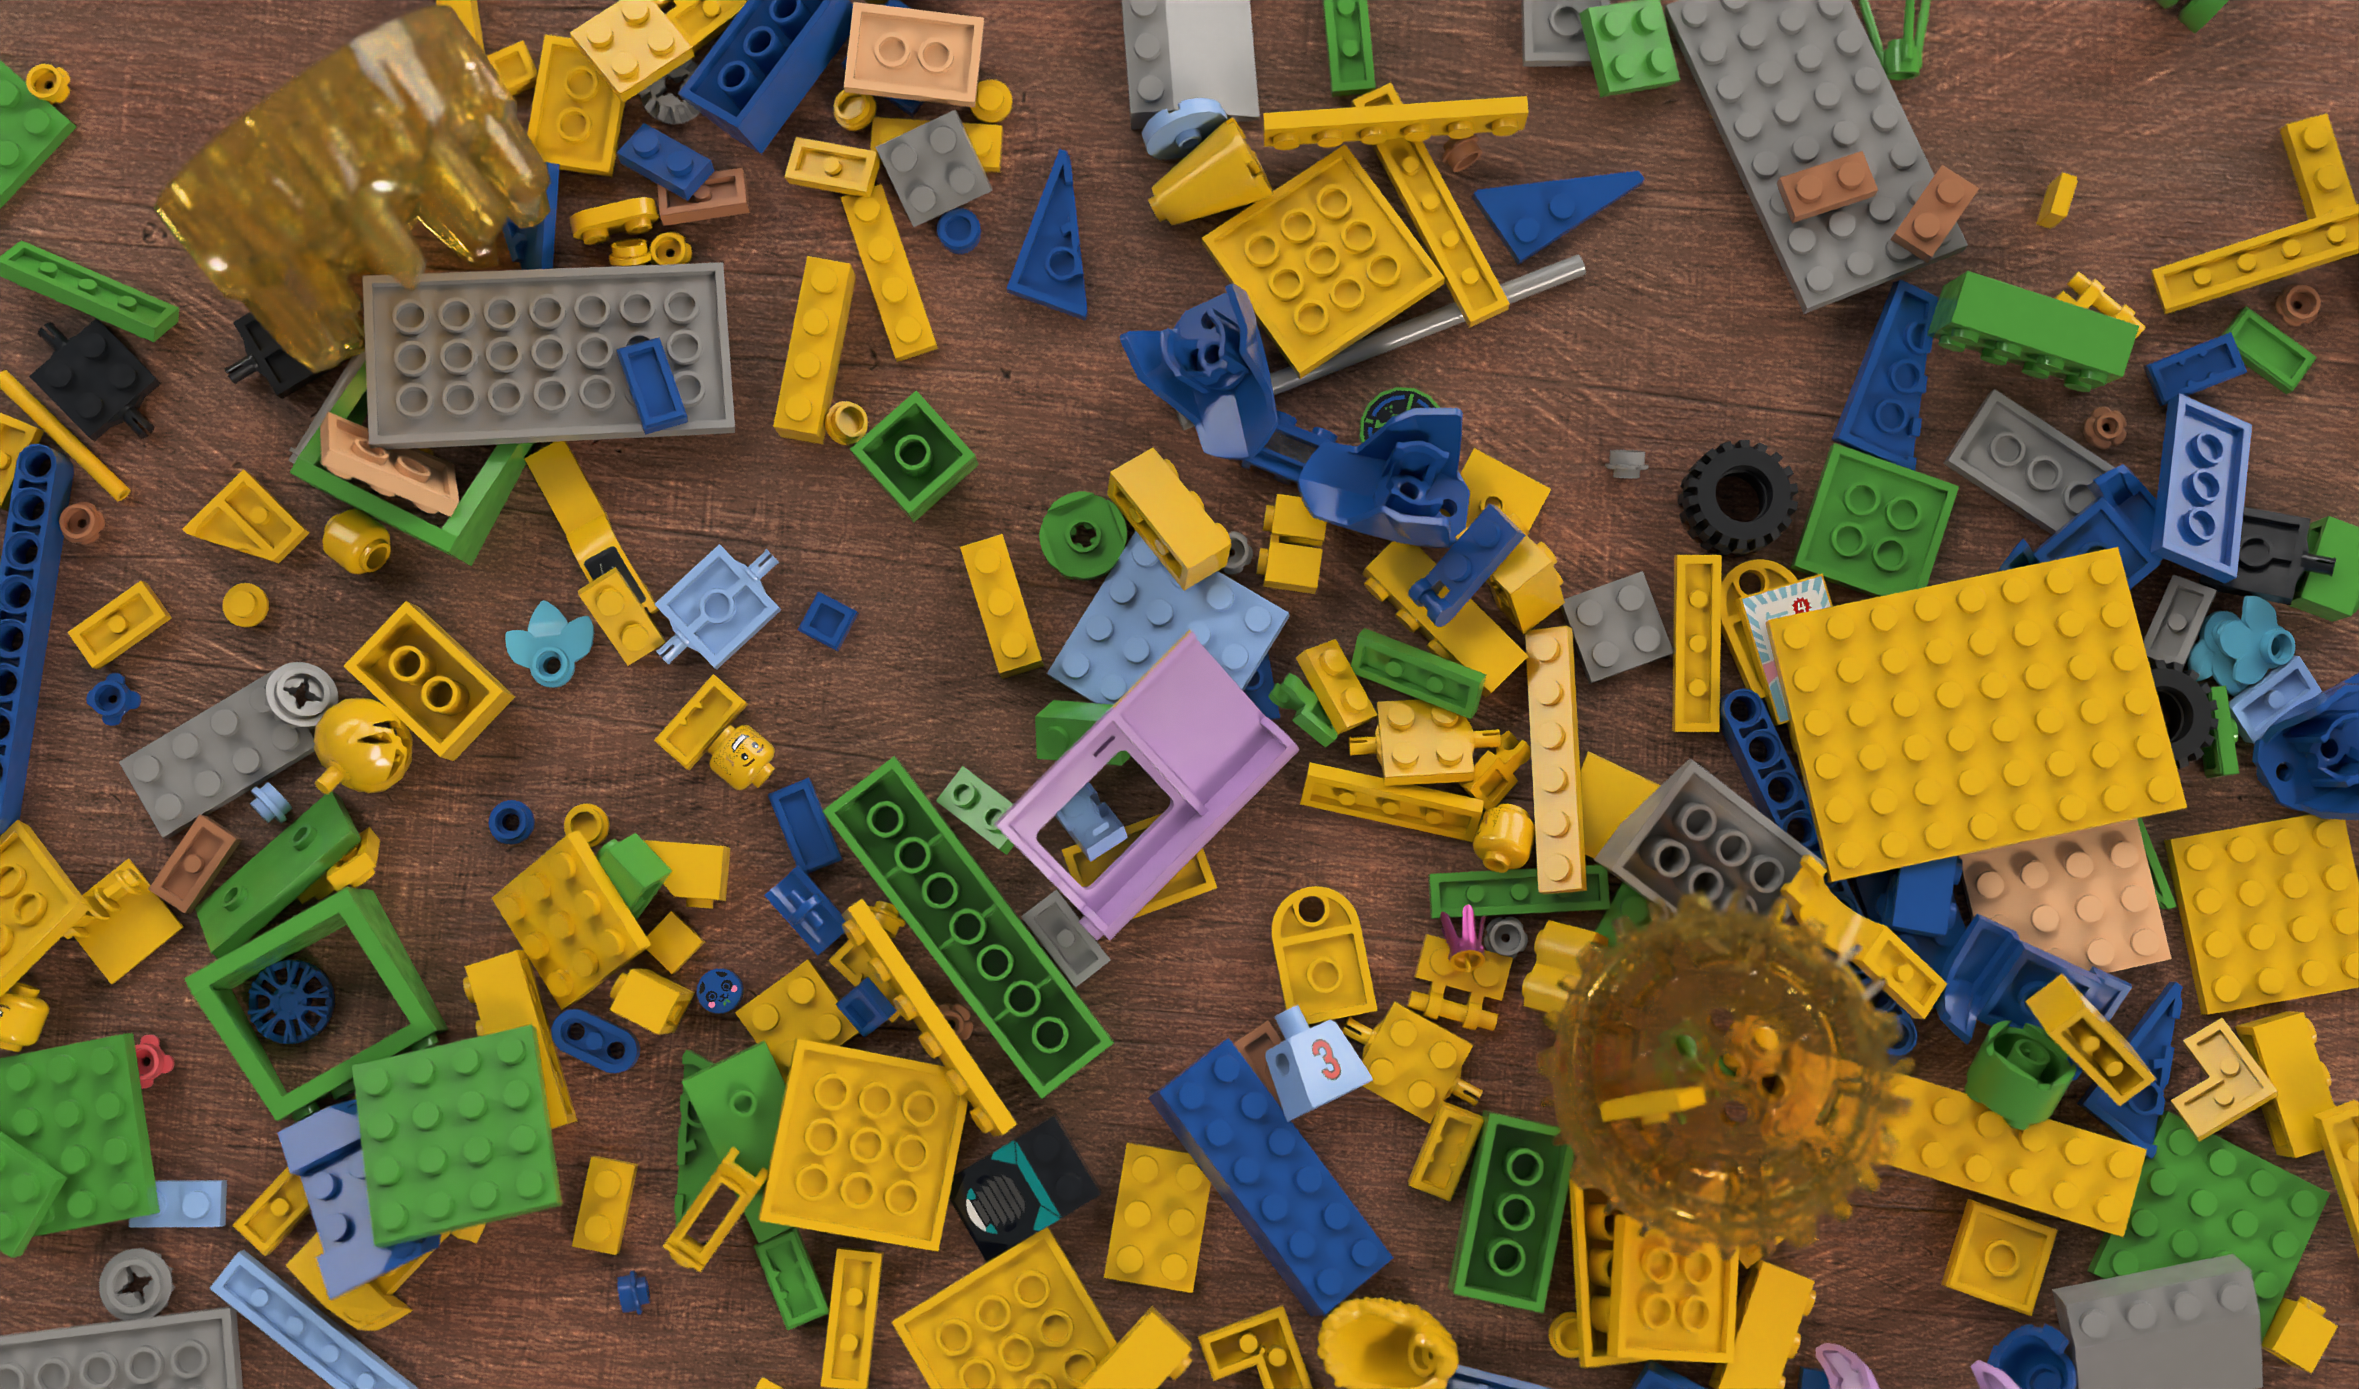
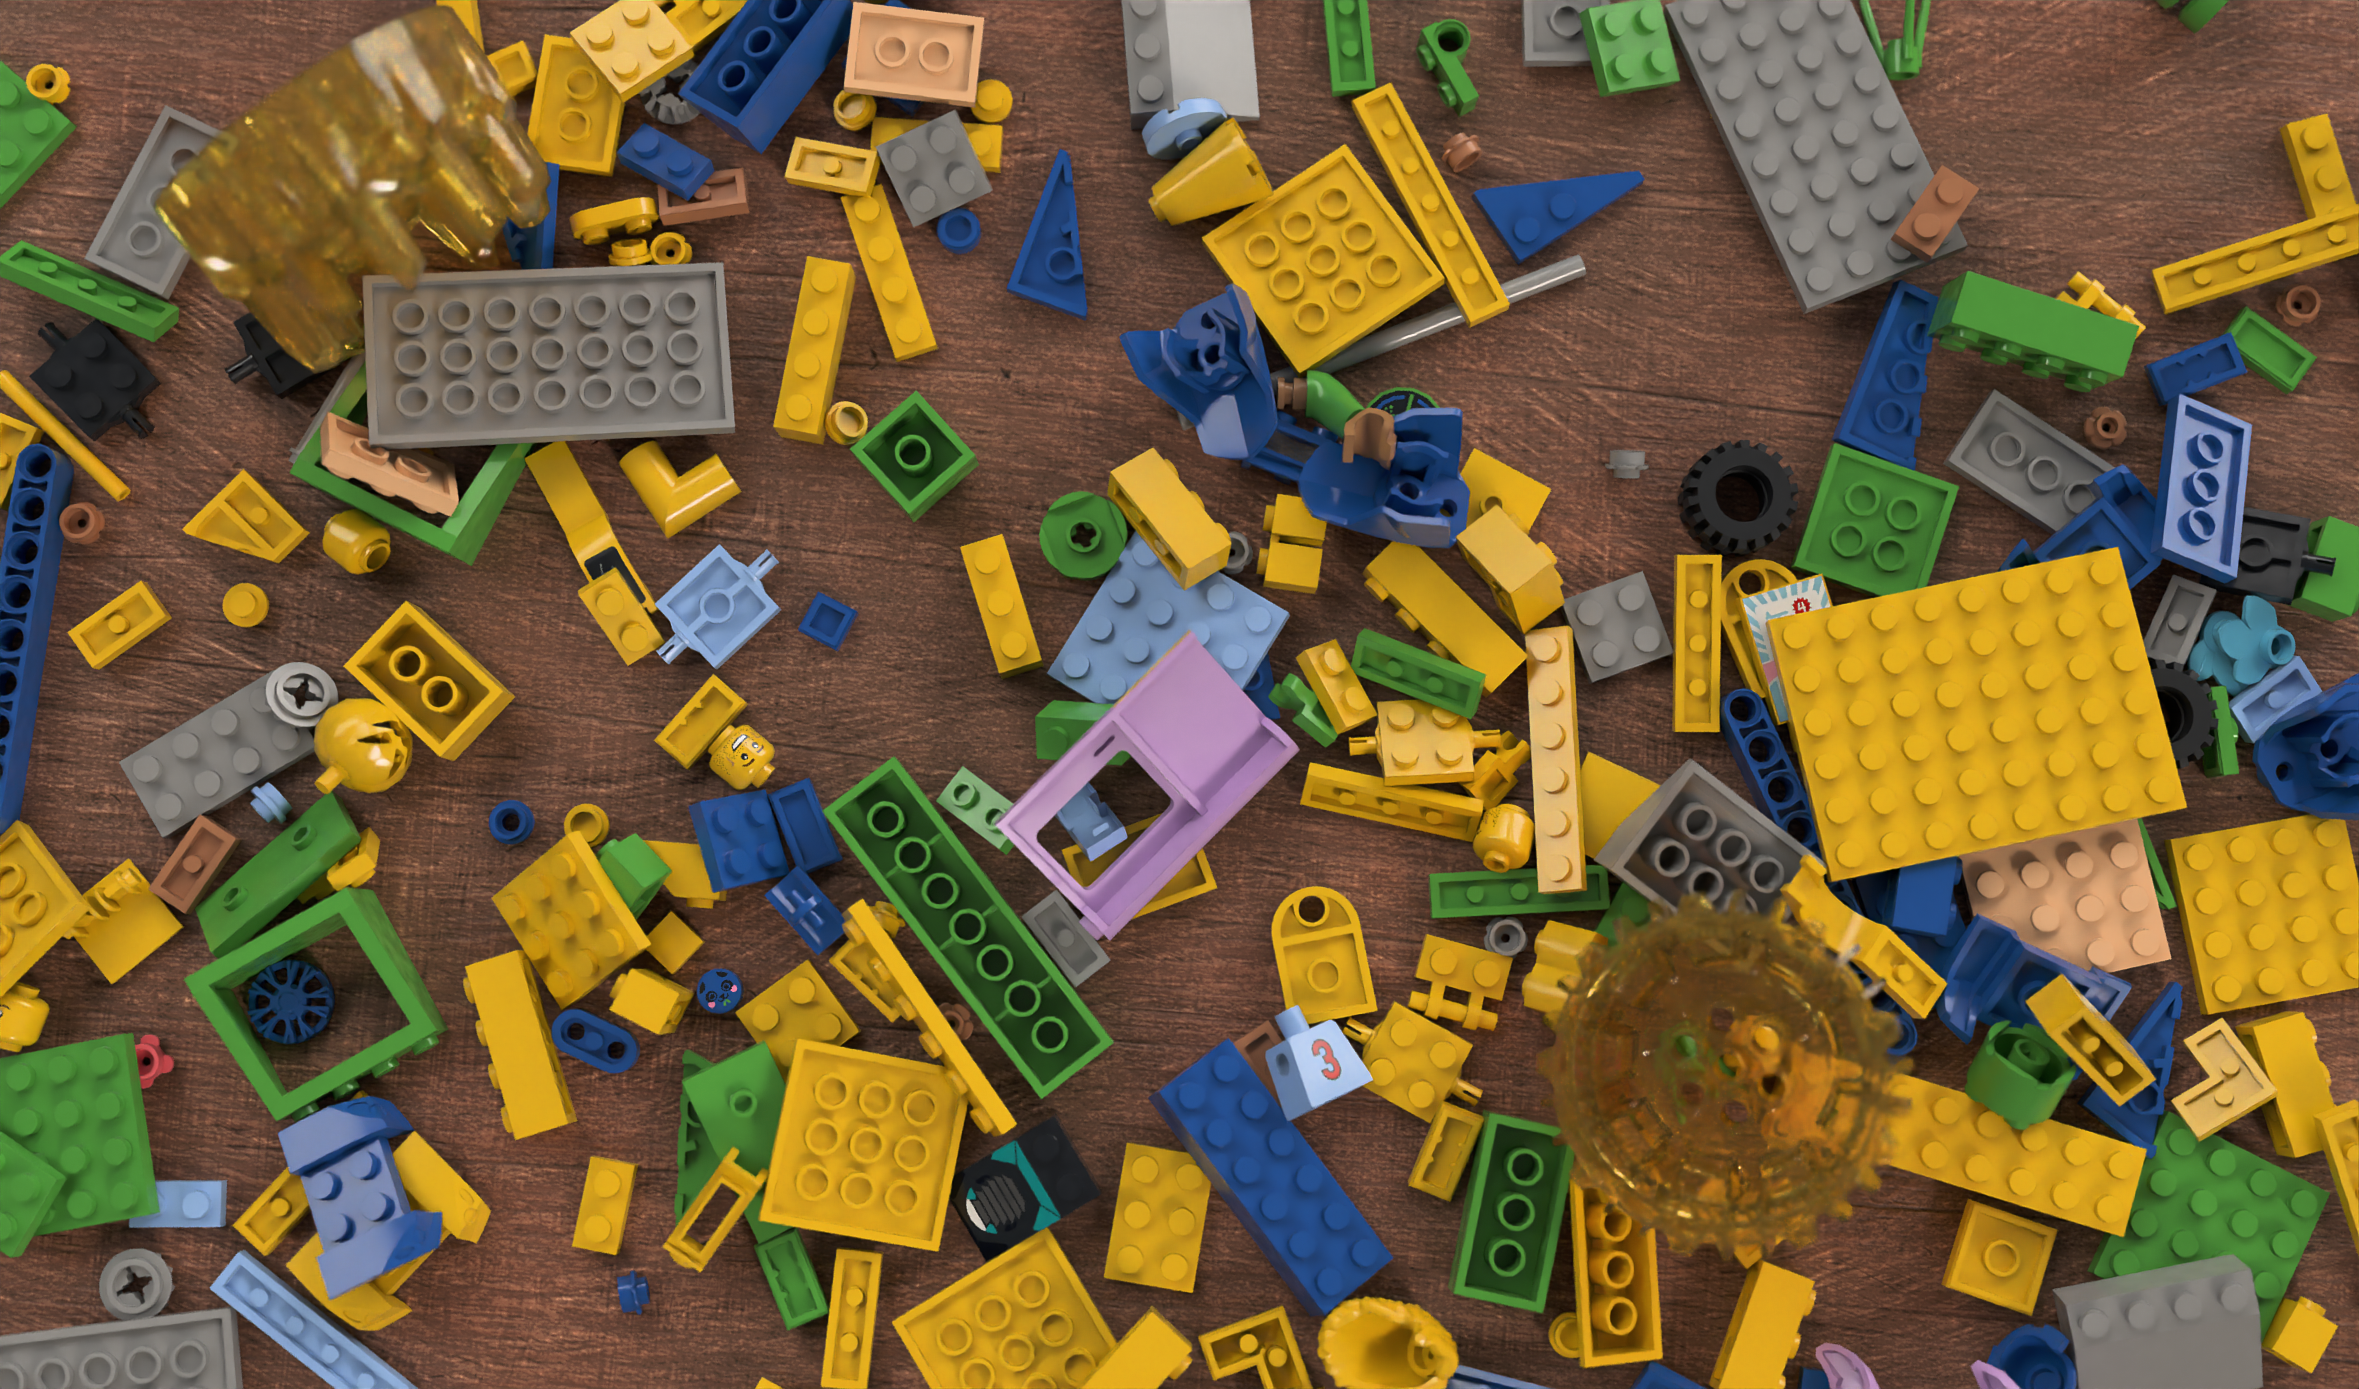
blue plate [86,673,141,726] -> none
bright green plate [352,1024,562,1248] -> none
medium azure plate [505,601,594,688] -> none
blue tile [616,337,688,435] -> none
blue tile [835,977,897,1038] -> none
yellow plate [1263,96,1529,150] -> none
blue plate [1408,503,1526,627] -> none
flat silver piece [1440,904,1486,973] -> none
yellow plate [1599,1085,1706,1125] -> none
yellow plate [1607,1214,1740,1364] -> none
nougat plate [1777,151,1878,223] -> none
yellow tile [2036,172,2078,229] -> none
none -> light grey plate [84,105,248,299]
none -> yellow brick [619,441,742,539]
none -> blue plate [688,789,790,893]
none -> piece [1276,370,1397,470]
none -> bright green plate [1416,19,1479,117]

